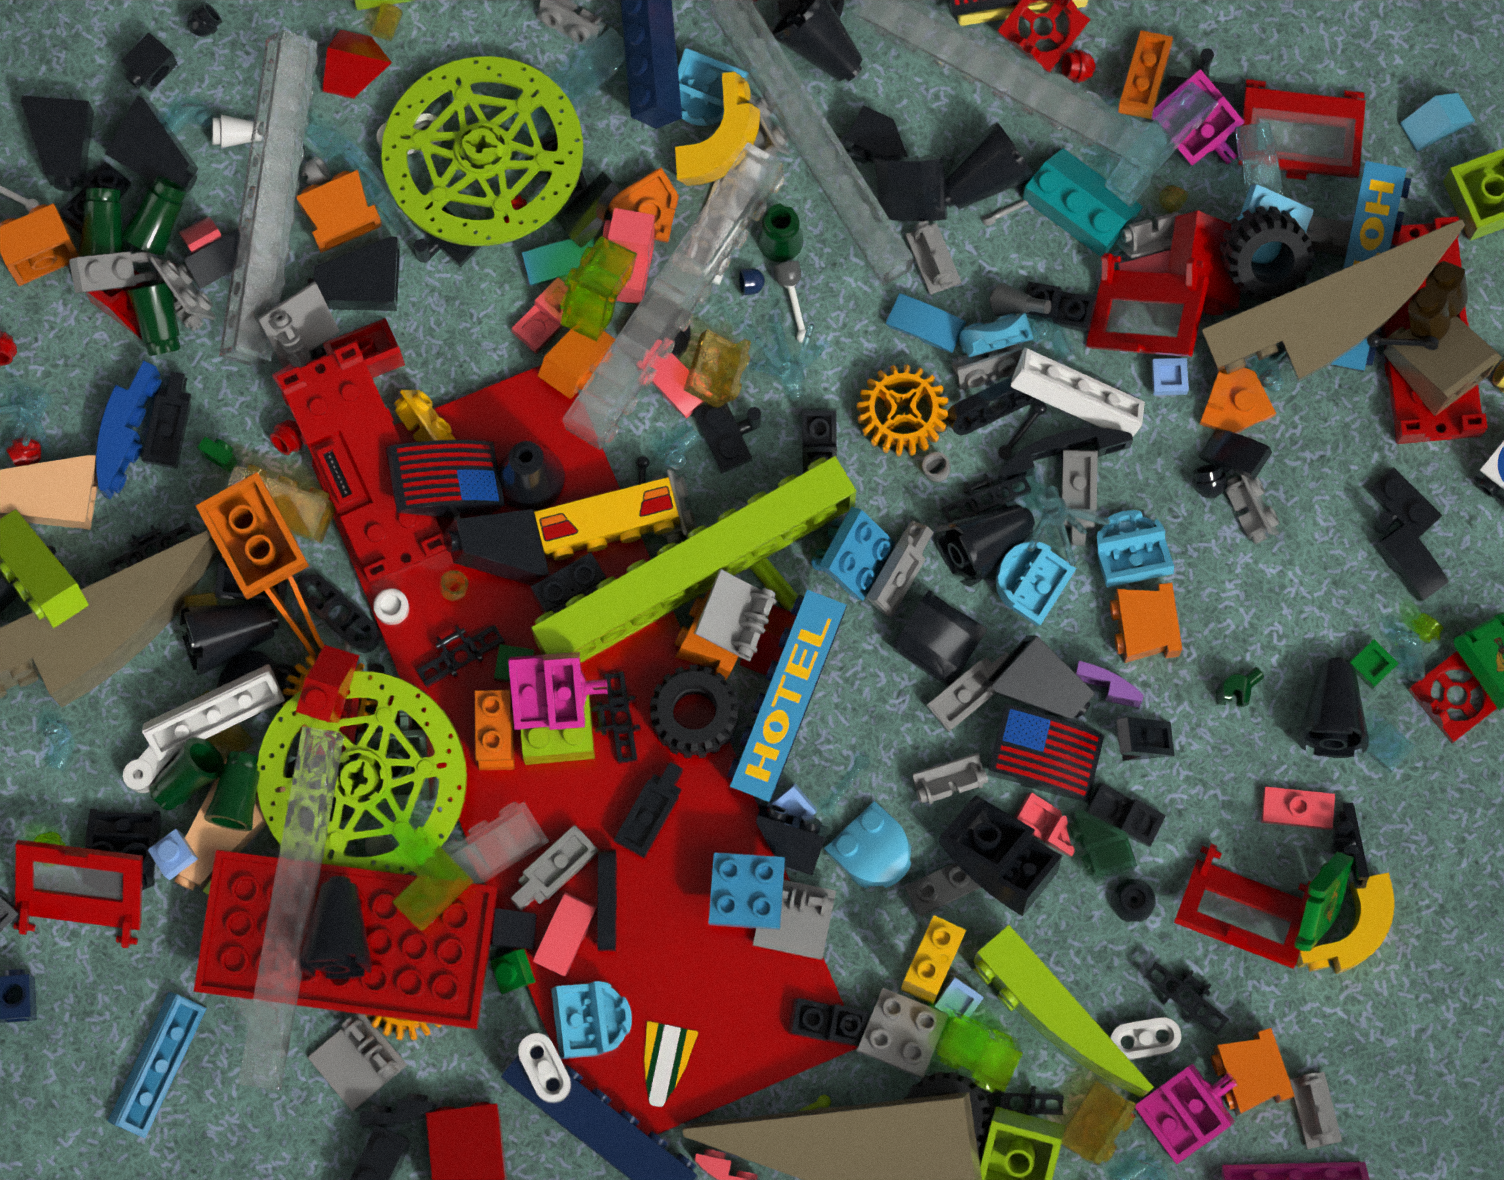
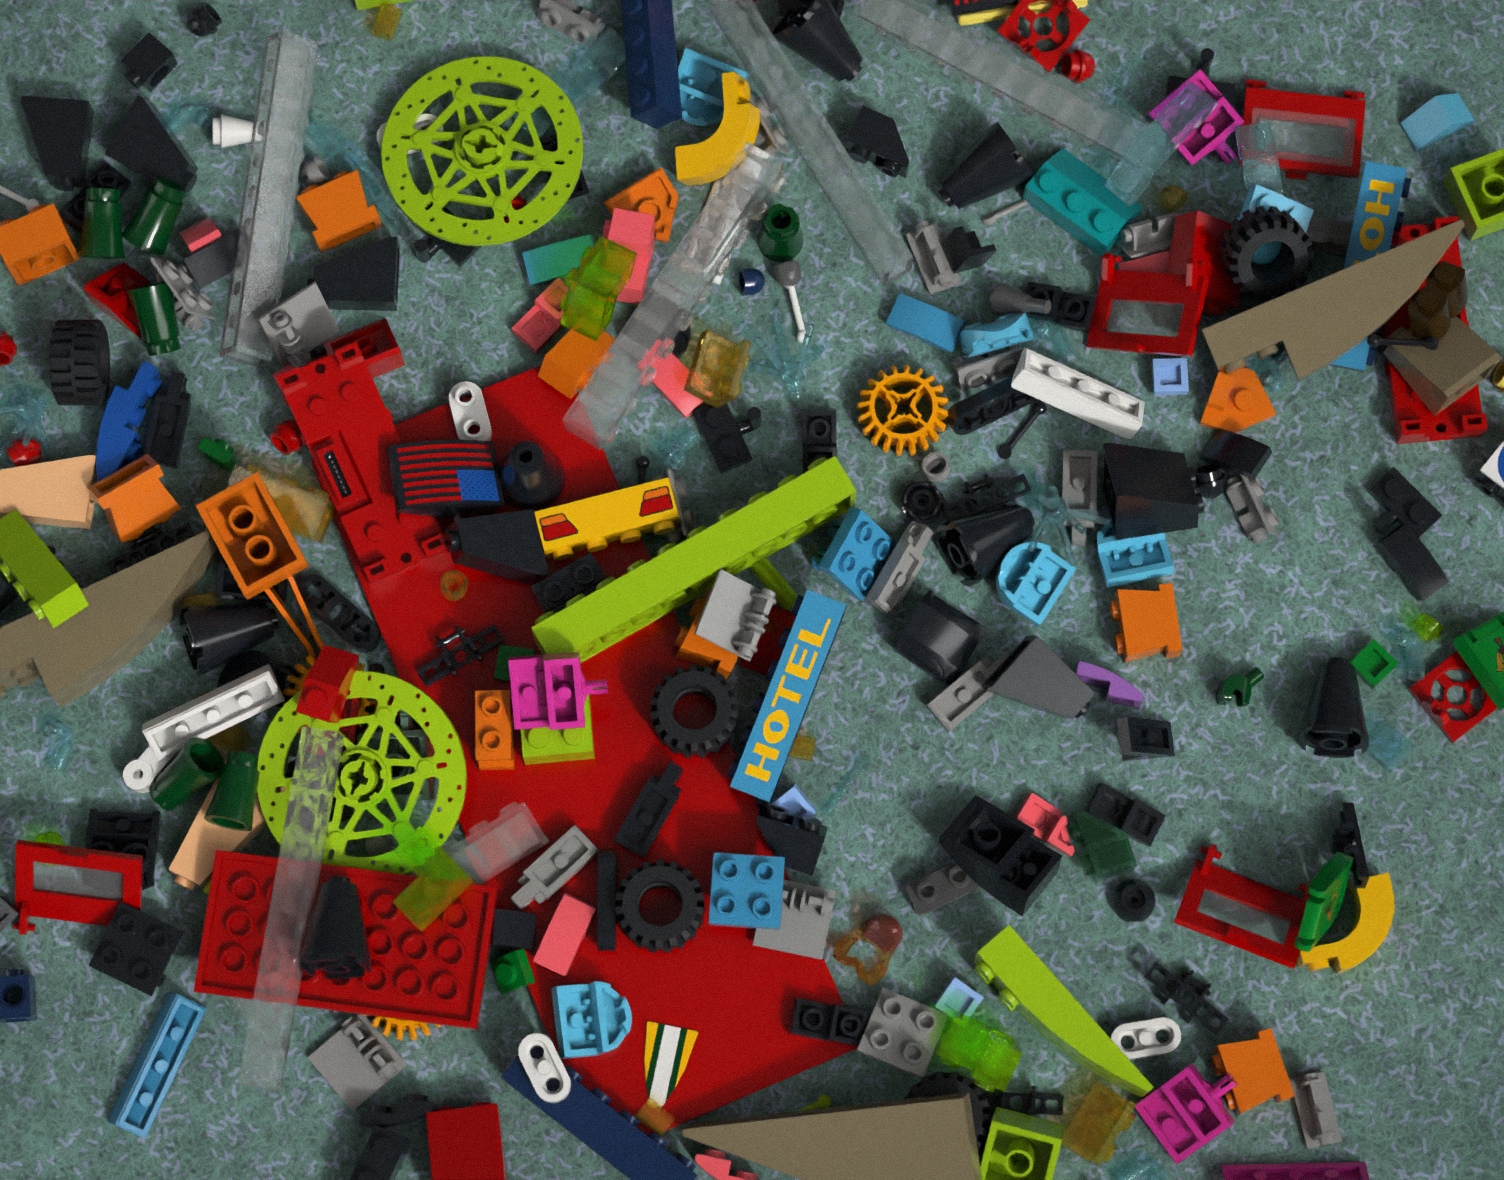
light grey hinge [69,252,157,293] -> none
light blue plate [148,829,198,880] -> none
red slope [322,30,392,99] -> none
white tile [374,588,409,625] -> none
yellow hinge [394,390,456,442] -> none
black tile [555,172,620,248] -> none
black piece [591,671,641,764] -> none
medium azure slope [824,801,912,889] -> none
black slope [873,154,947,221] -> none
yellow window [901,915,966,1005] -> none
light grey hinge [912,753,988,805] -> none
slope [987,703,1104,803] -> none
black slope [998,427,1133,484] -> none
orange plate [1118,30,1173,119] -> none
coral plate [1261,787,1335,830] -> none
none -> black tyre [49,320,110,405]
none -> orange hips [88,453,181,543]
none -> black hinge [88,902,184,996]
none -> white plate [449,381,492,441]
none -> black tyre [615,859,705,953]
none -> clear yellow hinge [635,1098,676,1137]
none -> clear yellow hinge [789,734,816,761]
none -> clear orange piece [833,913,903,985]
none -> black plate [900,481,944,523]
none -> black panel [941,226,997,273]
none -> black slope [1102,443,1204,540]

